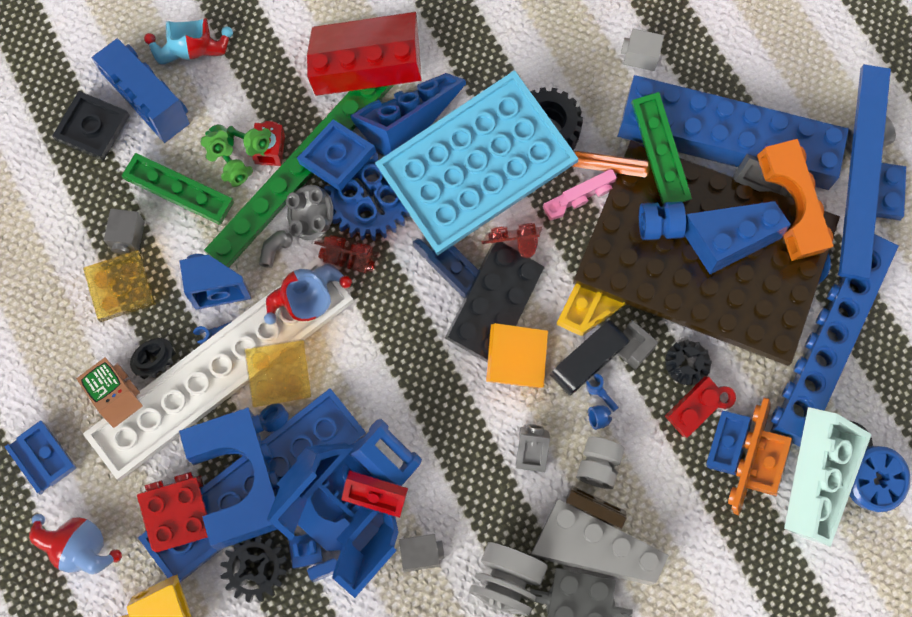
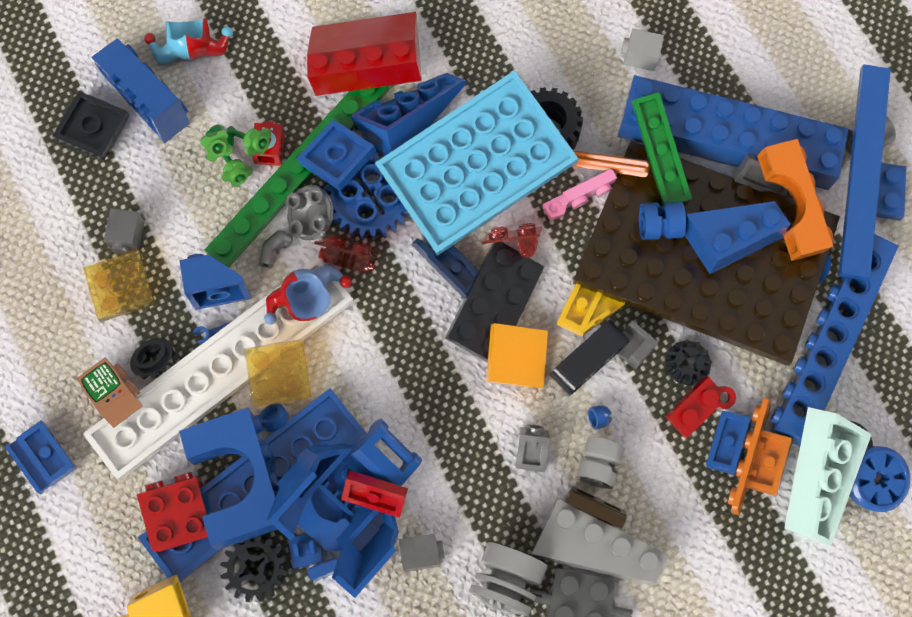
piece [29,514,122,574] -> none
green plate [121,153,234,226] -> none
blue hand [586,374,619,412] -> none

